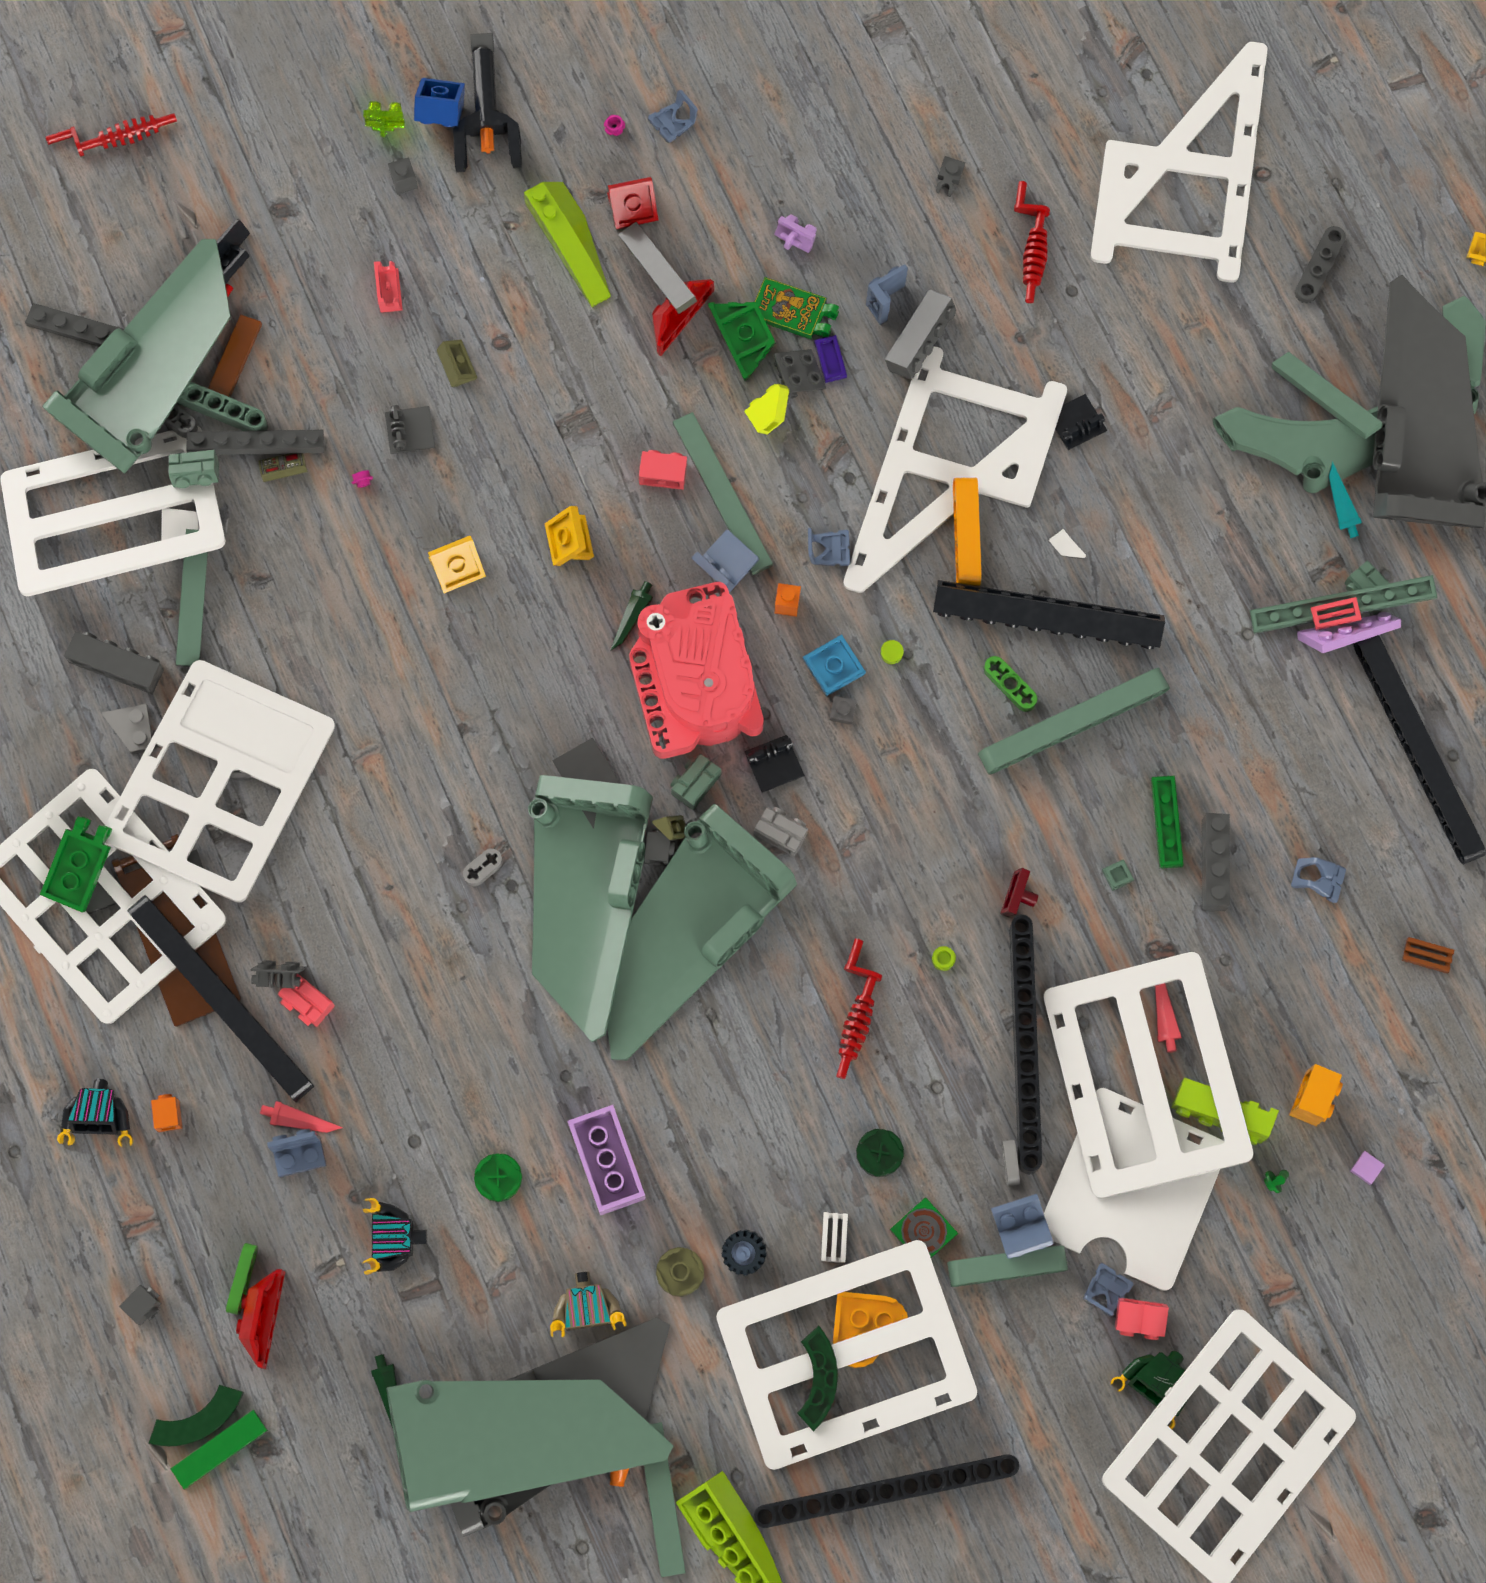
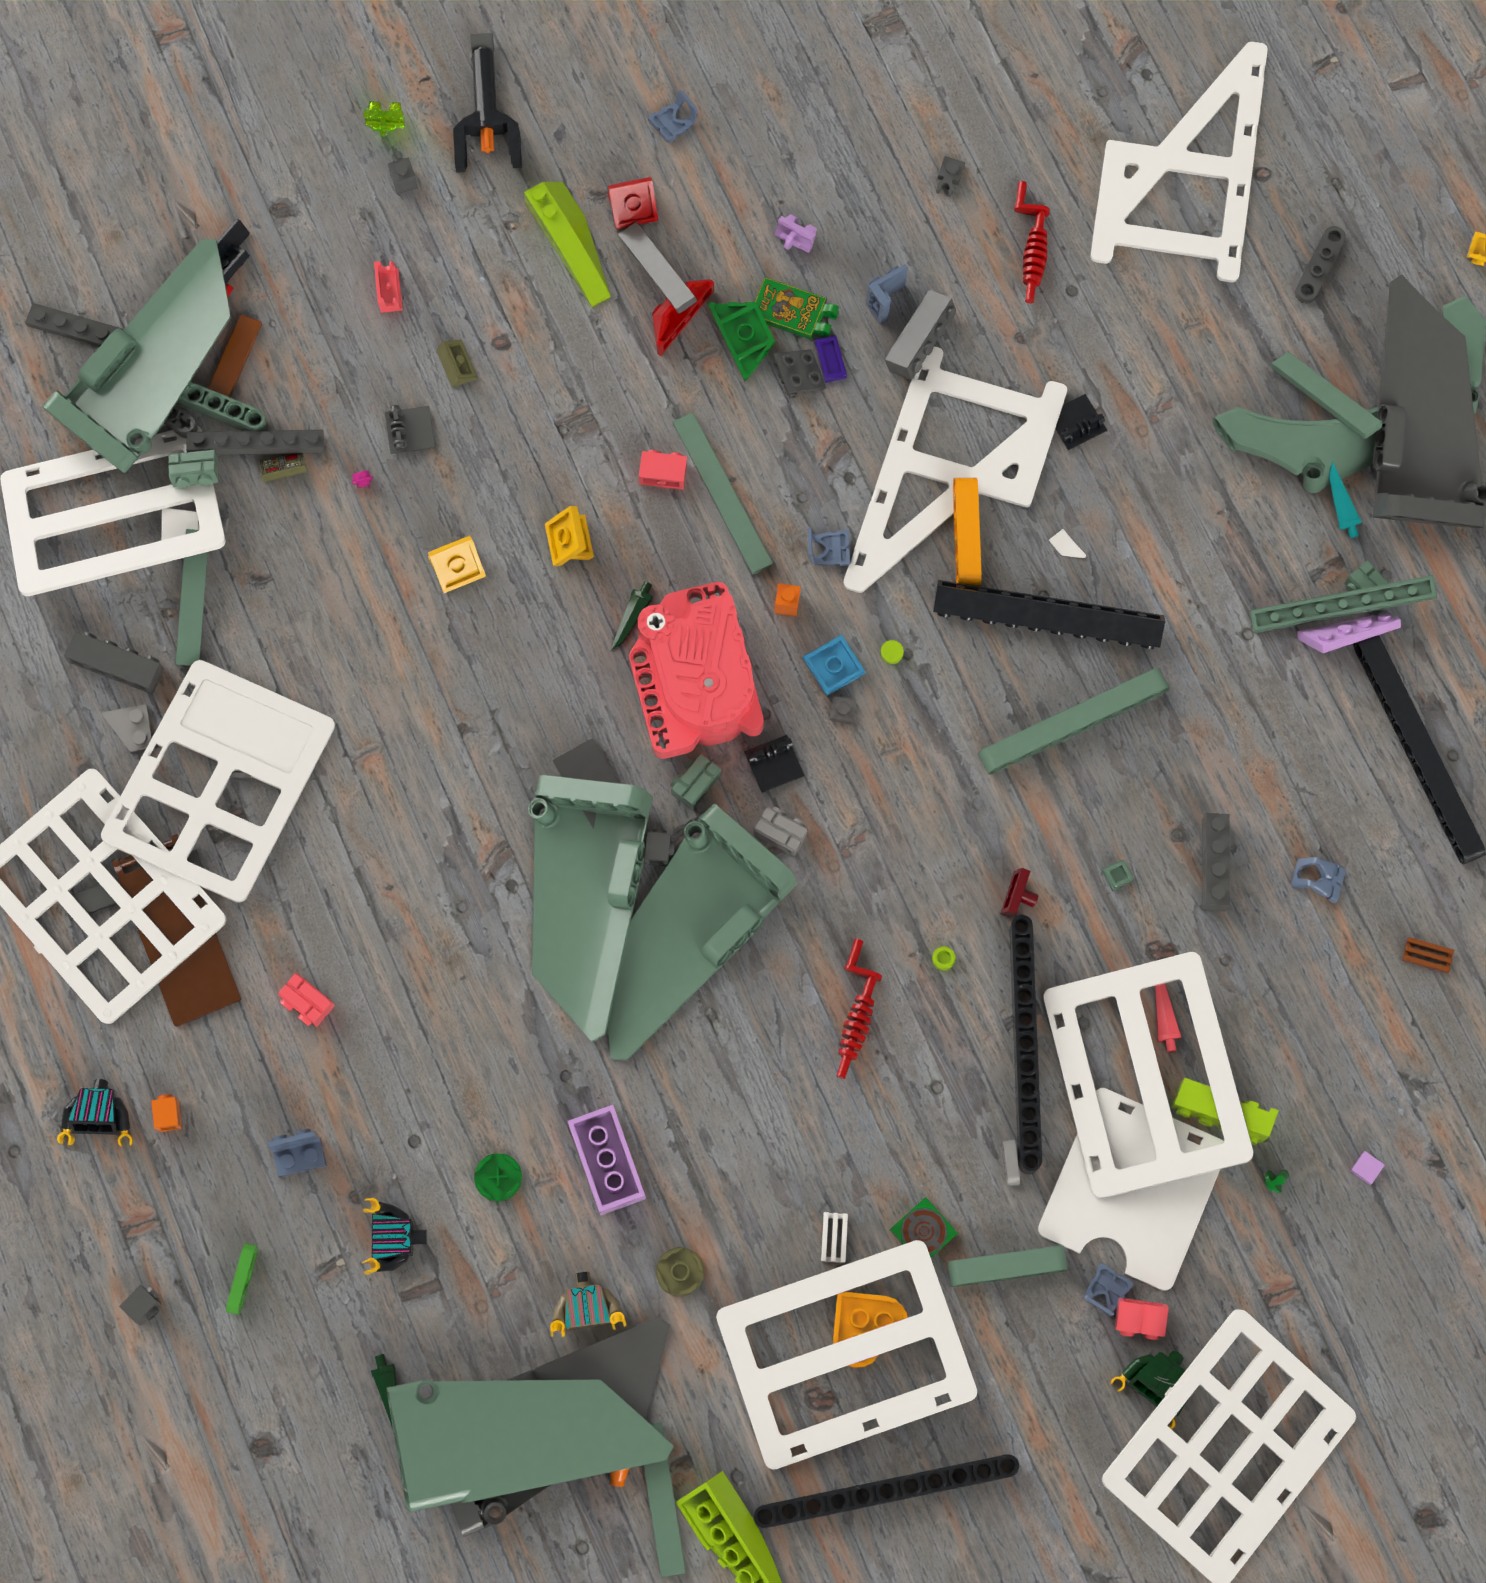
green tile [40,816,112,912] -> none
red piece [45,113,177,157] -> none
black beam [127,895,315,1103] -> none
dark green tile [149,1385,244,1447] -> none
green tile [170,1410,268,1490] -> none
red wedge [236,1269,285,1369] -> none
dark grey hinge [251,960,306,989] -> none
coral bar [260,1101,343,1133] -> none
blue brick [414,78,465,127] -> none
light grey beam [463,849,503,887] -> none
dark pink plate [604,115,625,136] -> none
olive slope [652,815,686,840] -> none
sand blue bracket [692,530,759,593] -> none
black wheel [721,1230,767,1276] -> none
neon yellow slope [744,384,789,435] -> none
dark green tile [797,1325,838,1432] -> none
dark green tile [856,1129,904,1177] -> none
bright green beam [984,656,1037,712] -> none
sand blue bracket [991,1194,1054,1259] -> none
green tile [1151,776,1184,869] -> none
light orange brick [1289,1064,1343,1126] -> none
coral tile [1310,597,1362,631] -> none

